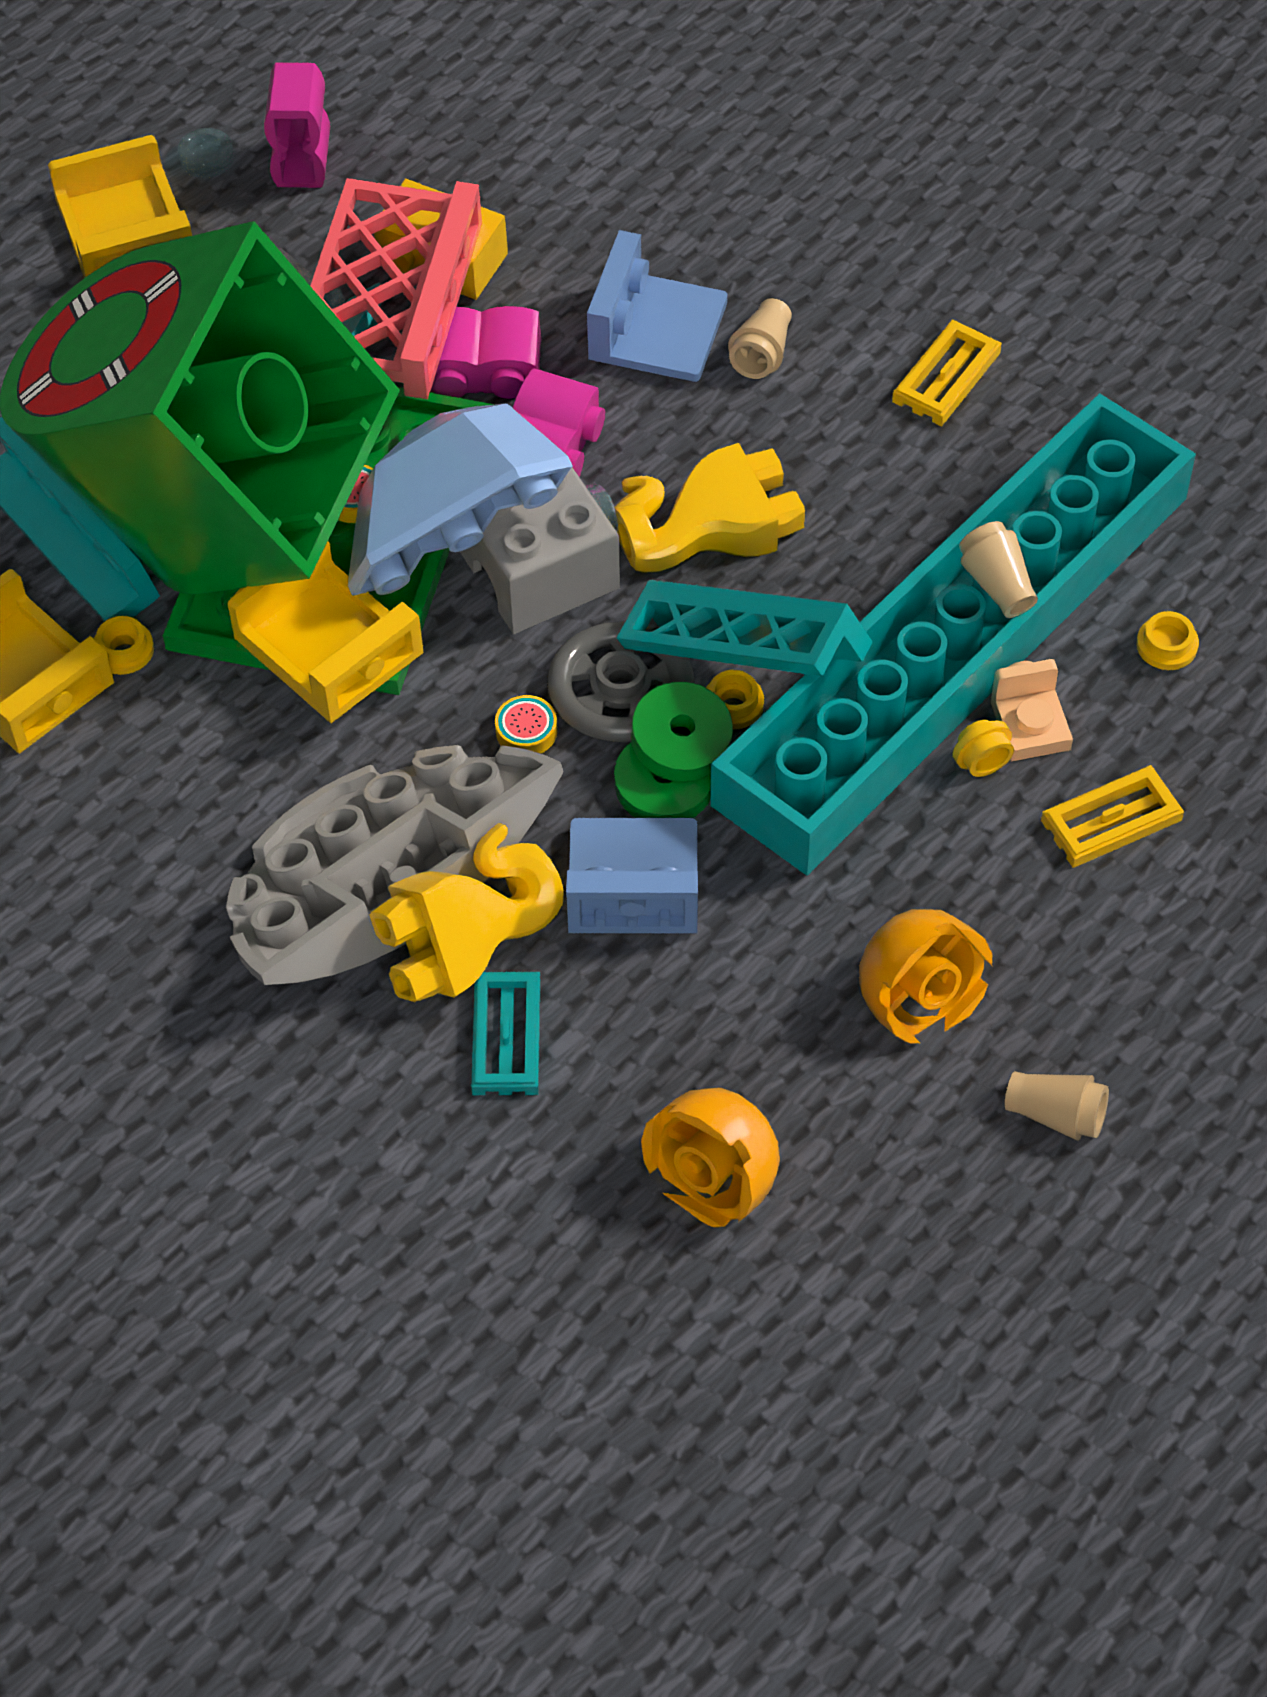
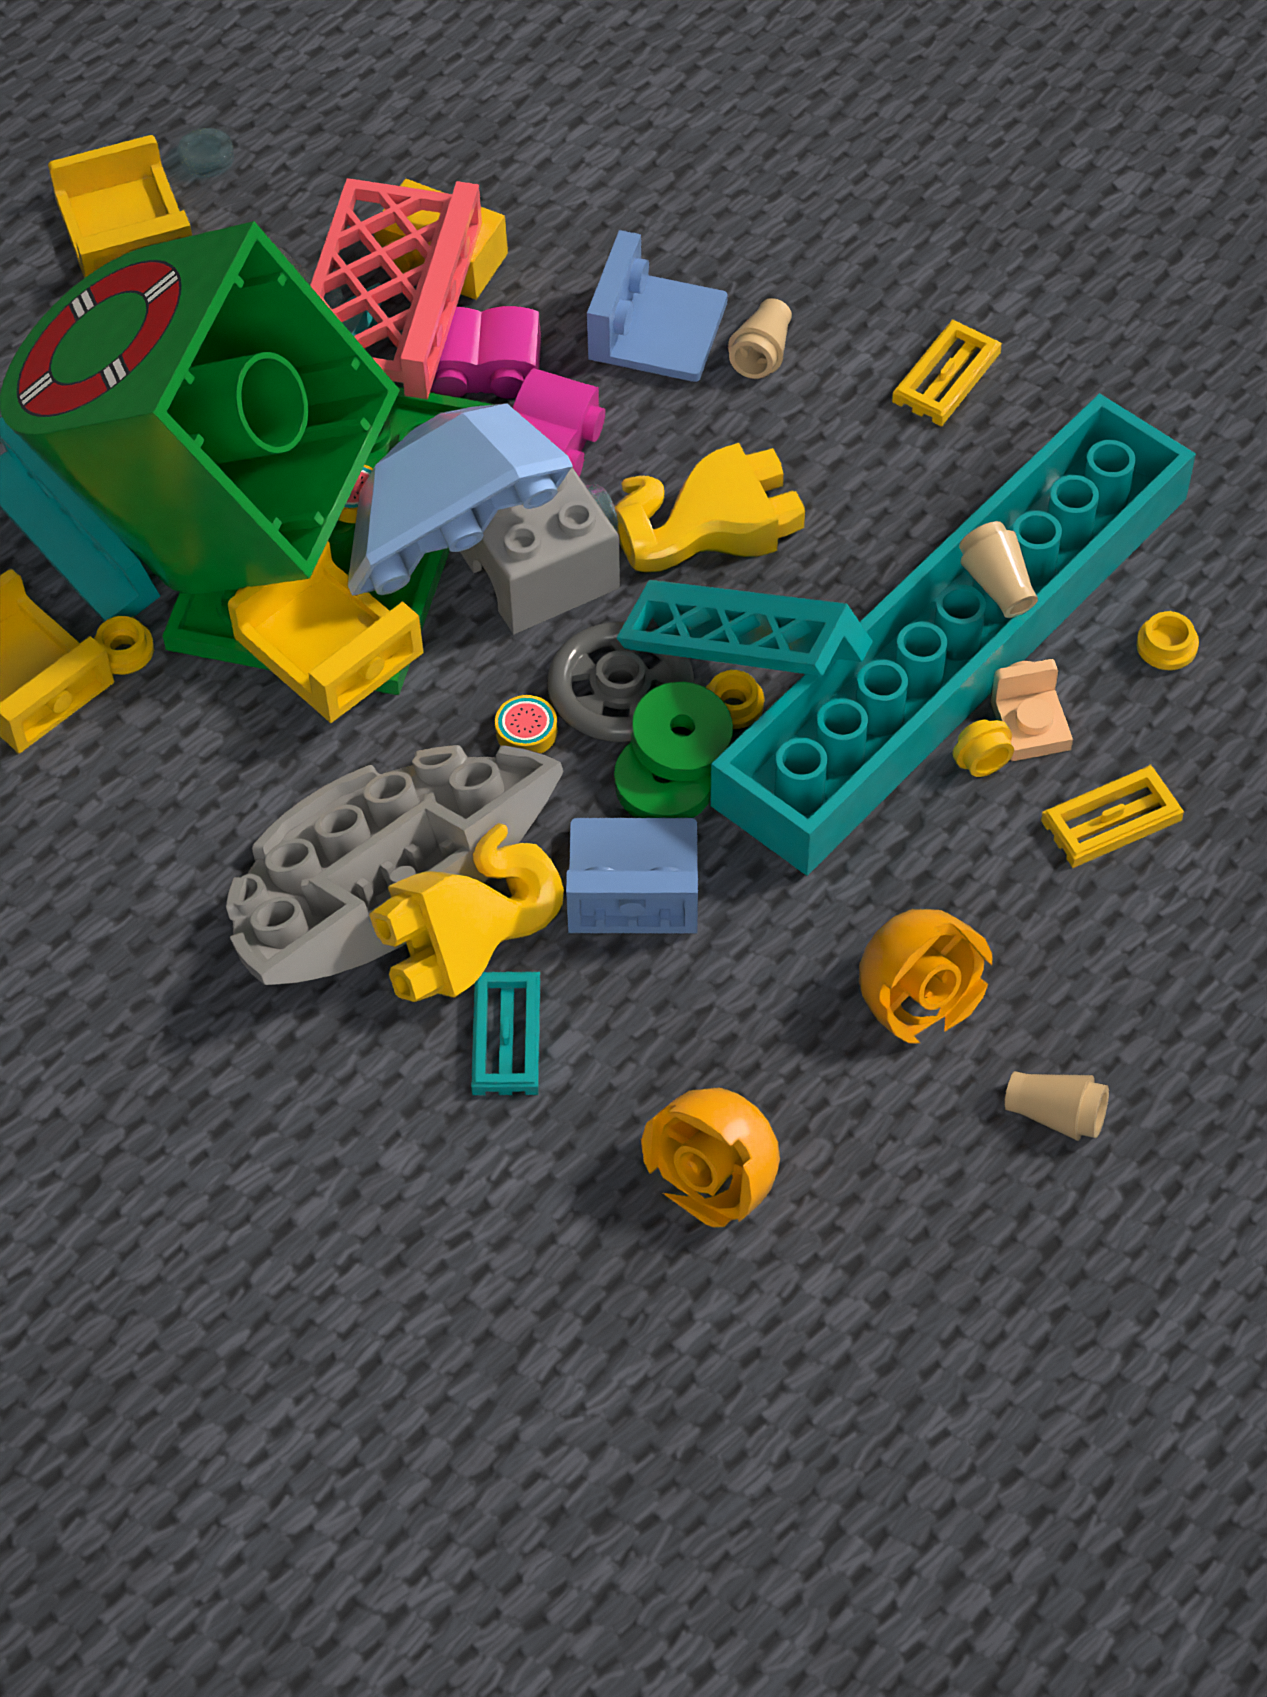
dark pink brick [264,62,330,188] -> none

